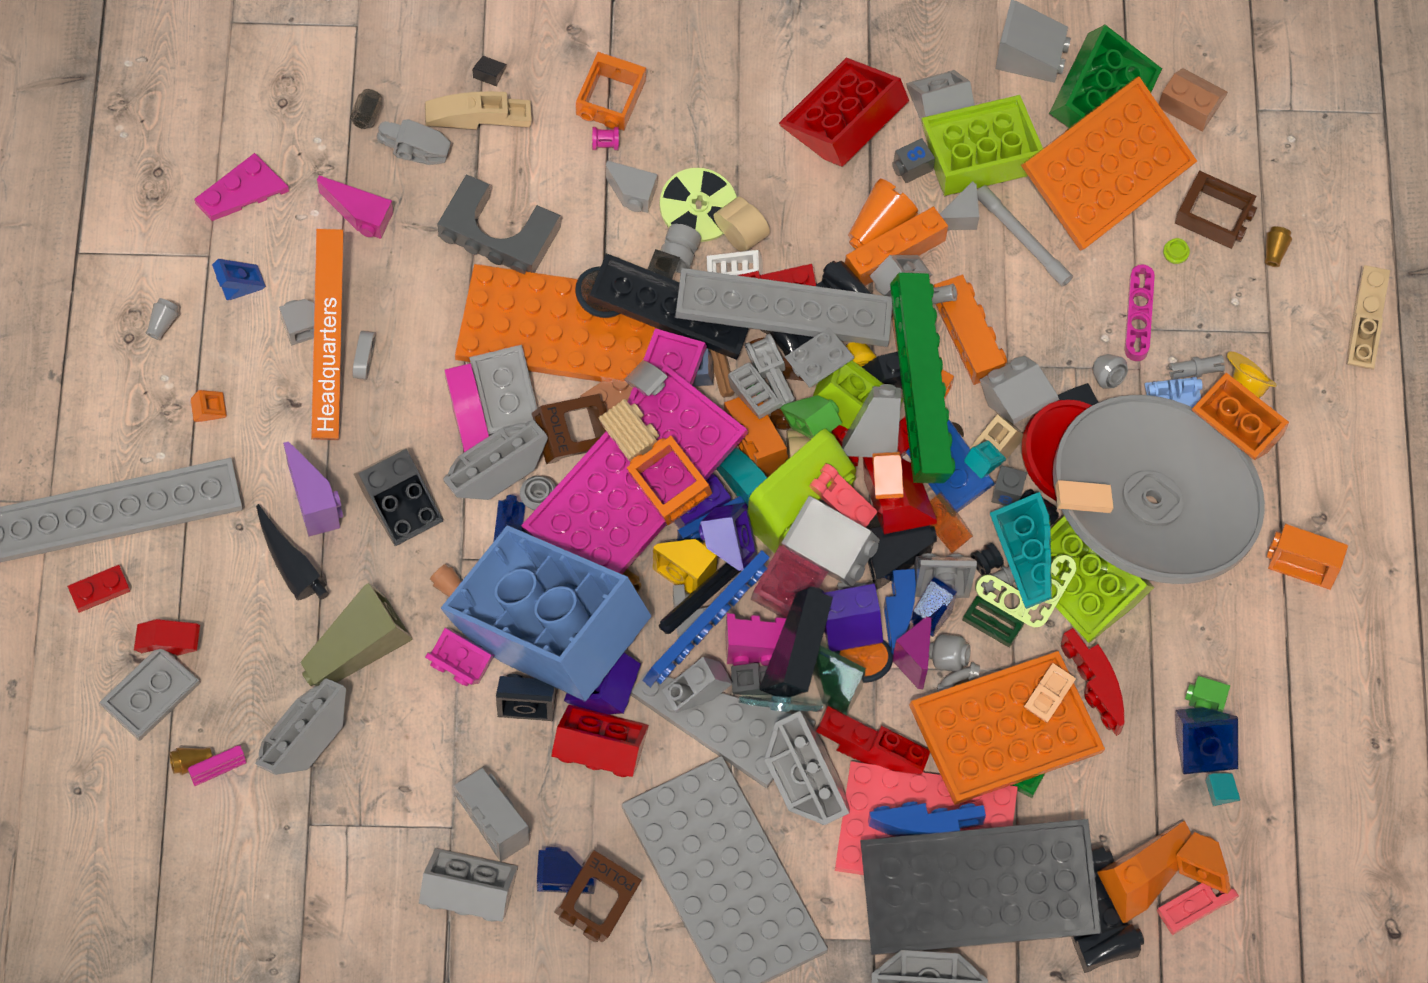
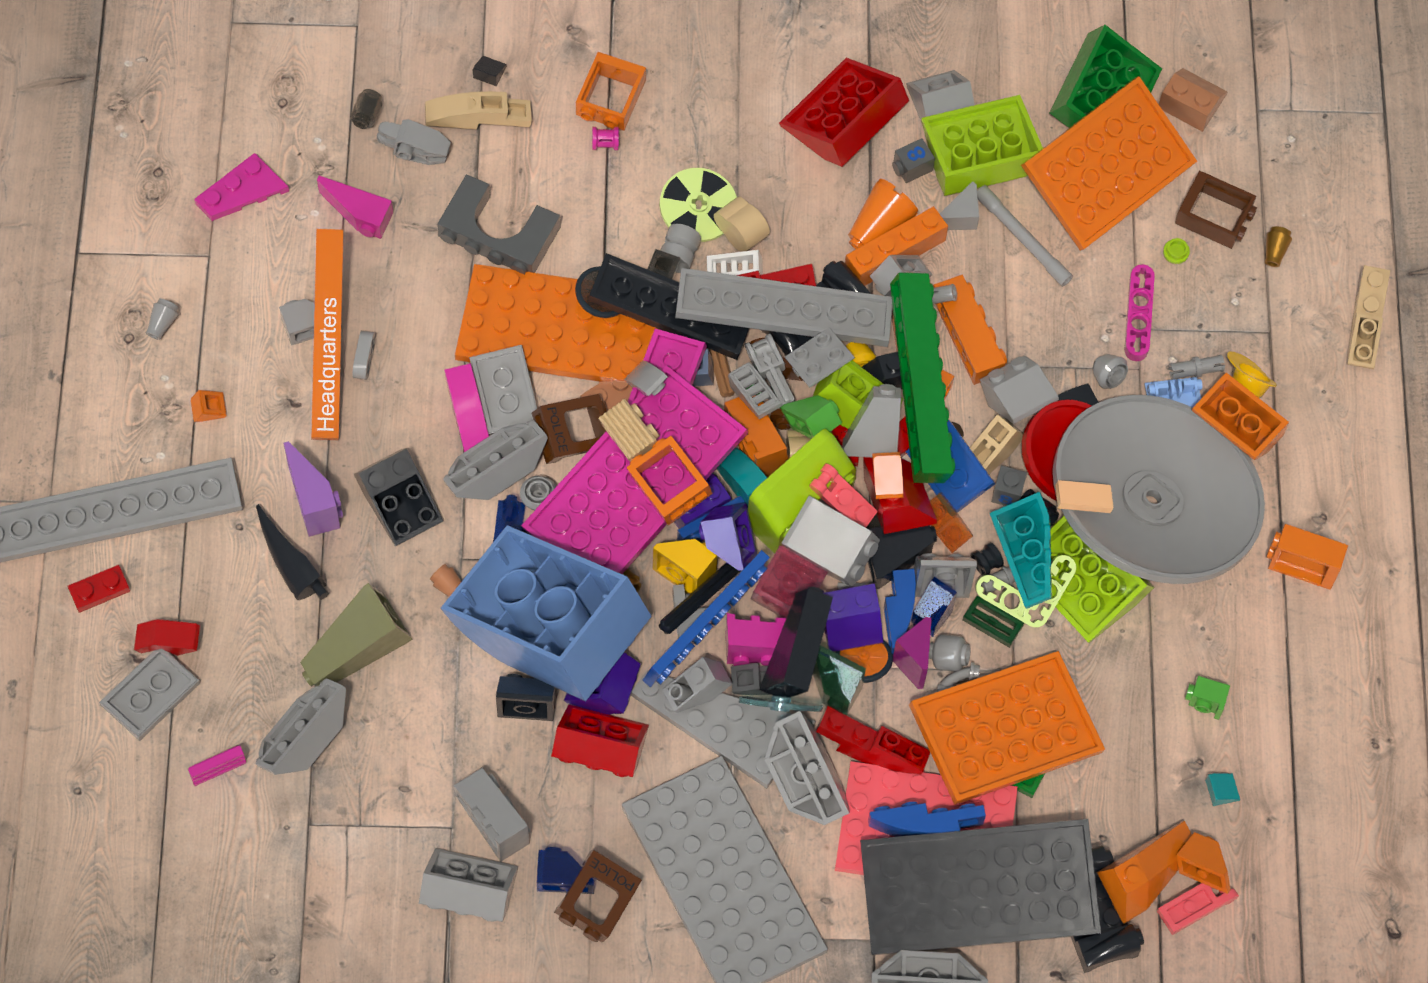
pearl gold cone [170,748,212,775] -> none
blue slope [212,259,266,300] -> none
dark pink bracket [425,627,494,686] -> none
light grey slope [606,161,657,213] -> none
teal slope [964,440,1006,479] -> none
light grey slope [995,0,1071,83] -> none
light nougat slope [1024,663,1076,723] -> none
red slope [1061,628,1125,736] -> none
clear blue slope [1175,707,1238,774] -> none

